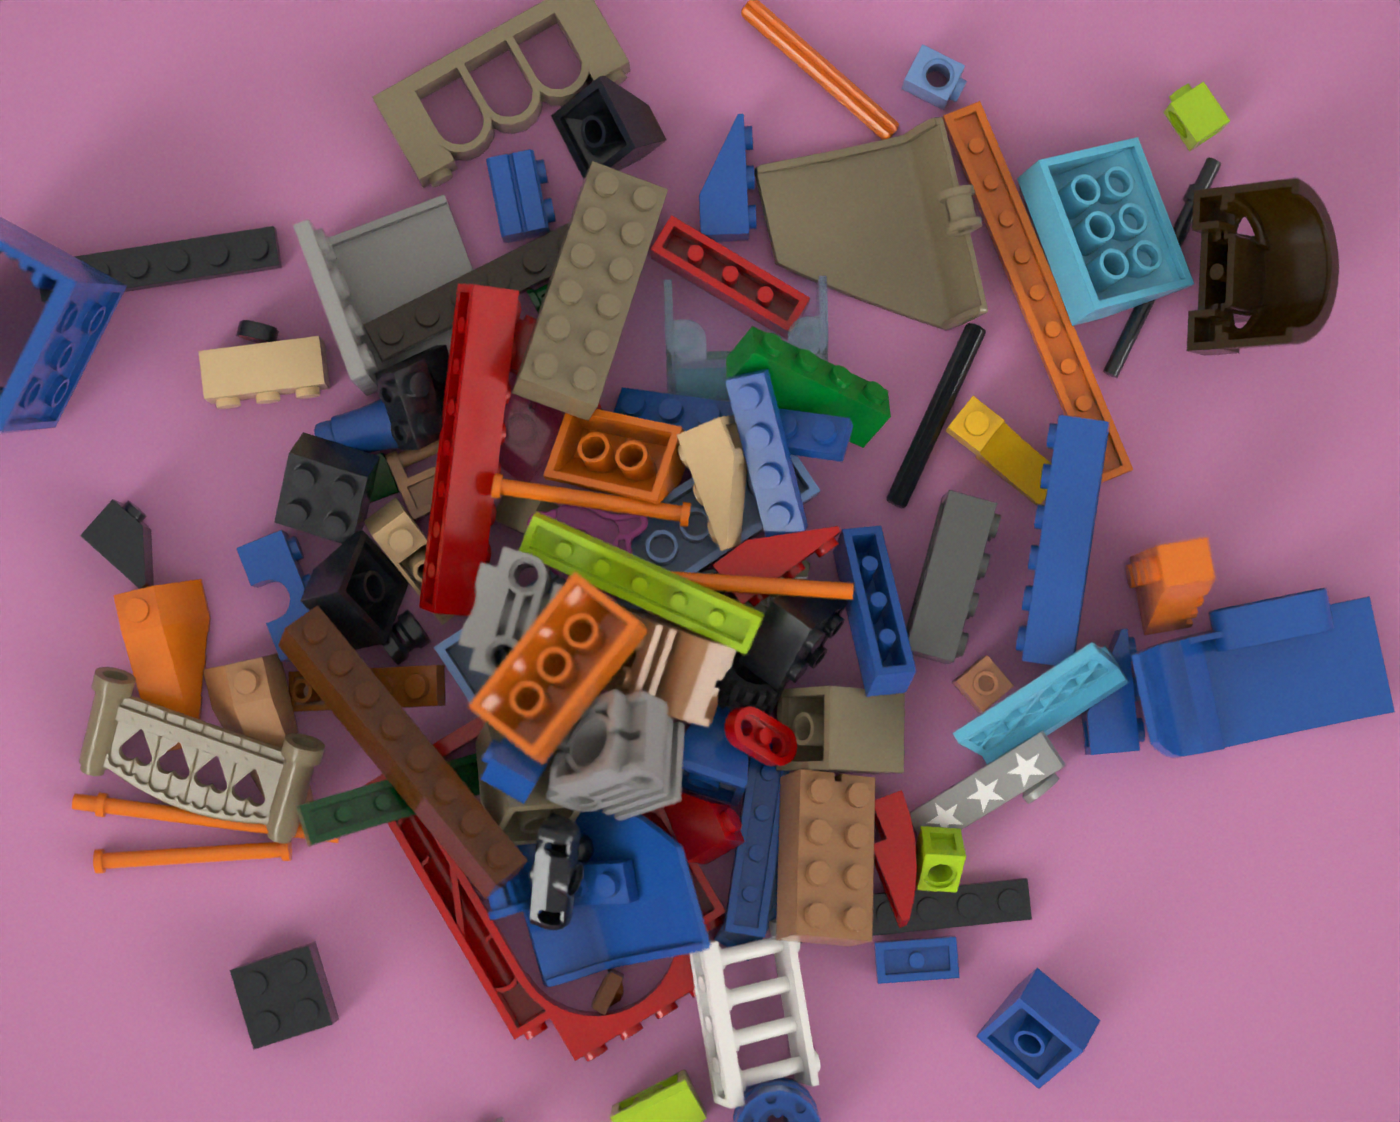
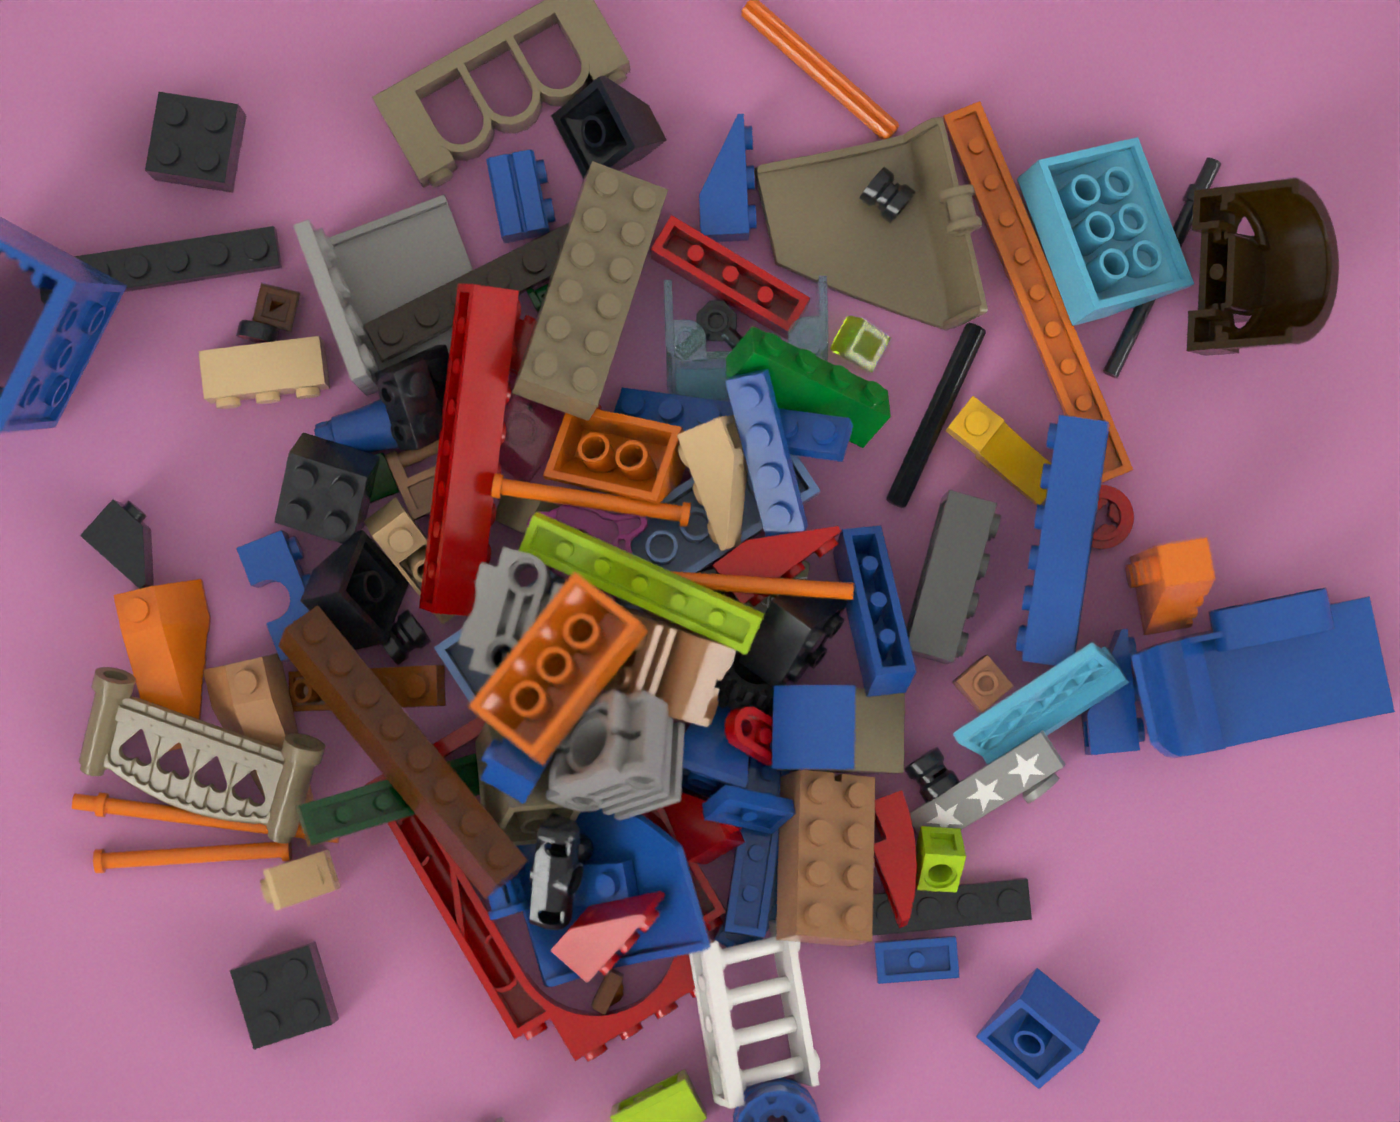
medium blue brick [901,44,967,110] -> none
lime brick [1163,81,1230,151] -> none
none -> black brick [145,92,246,193]
none -> reddish brown tile [252,282,301,332]
none -> tan slope [260,849,341,911]
none -> slope [550,891,665,983]
none -> black piece [675,301,743,361]
none -> blue plate [702,785,795,834]
none -> blue slope [772,685,856,770]
none -> clear neon green slope [830,315,891,372]
none -> black wheel [860,167,916,223]
none -> black wheel [904,747,960,803]
none -> red gear [1092,485,1134,550]

